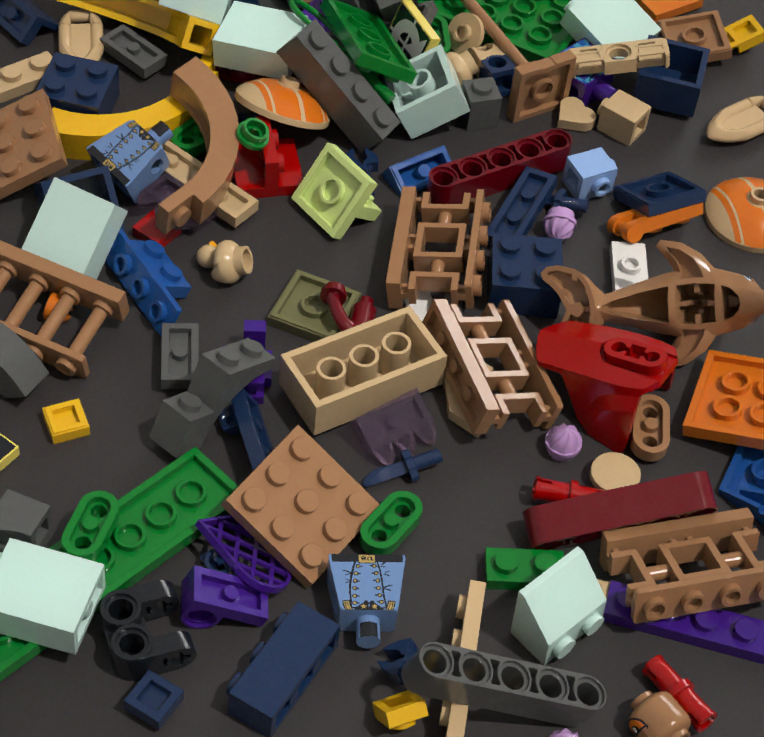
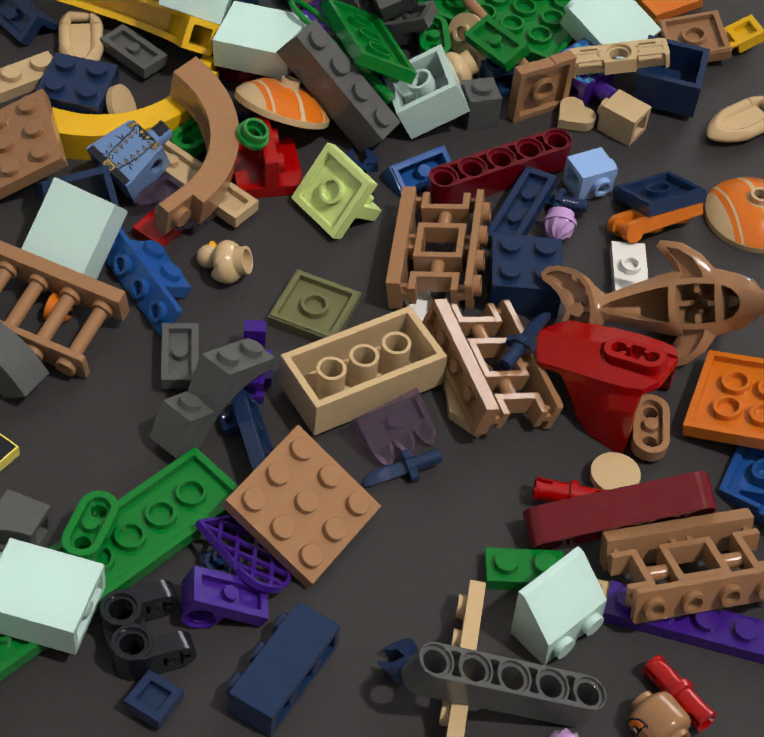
yellow tile [42,398,90,445] -> none
dark red plant [320,281,377,331] -> none
medium blue torso [326,554,406,649] -> none
green plate [359,491,423,555] -> none
yellow plate [372,690,429,730] -> none
tile [389,0,441,60] -> none
lavender plate [545,423,582,461] -> none
none -> tan piece [106,84,137,114]
none -> green plate [464,15,531,72]
none -> dark blue piece [499,312,551,371]

